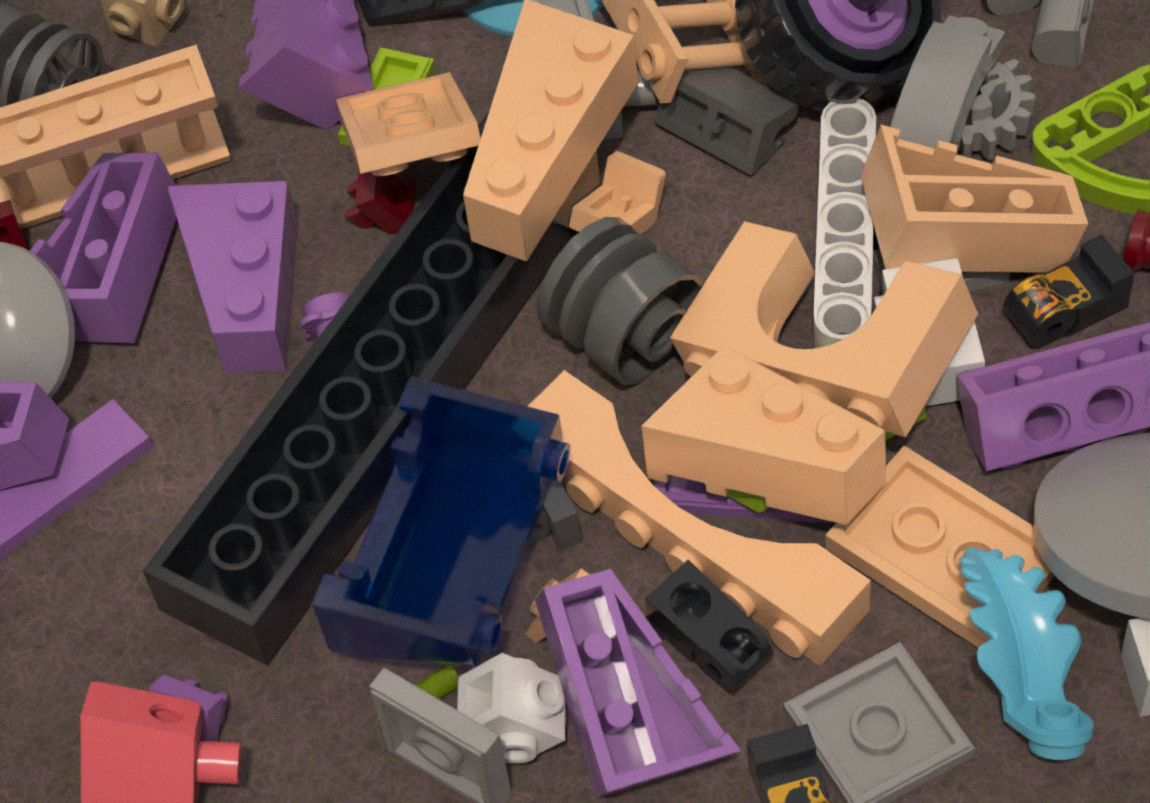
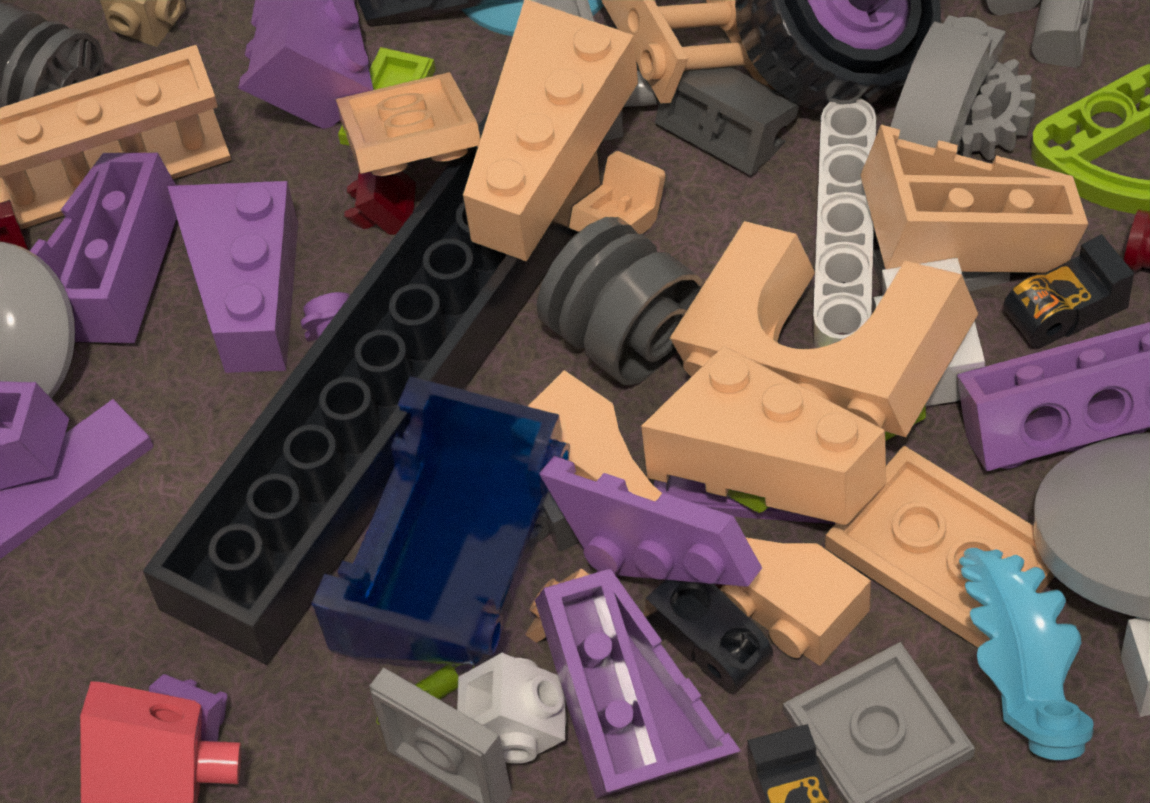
none -> medium lavender wing [539,456,762,587]

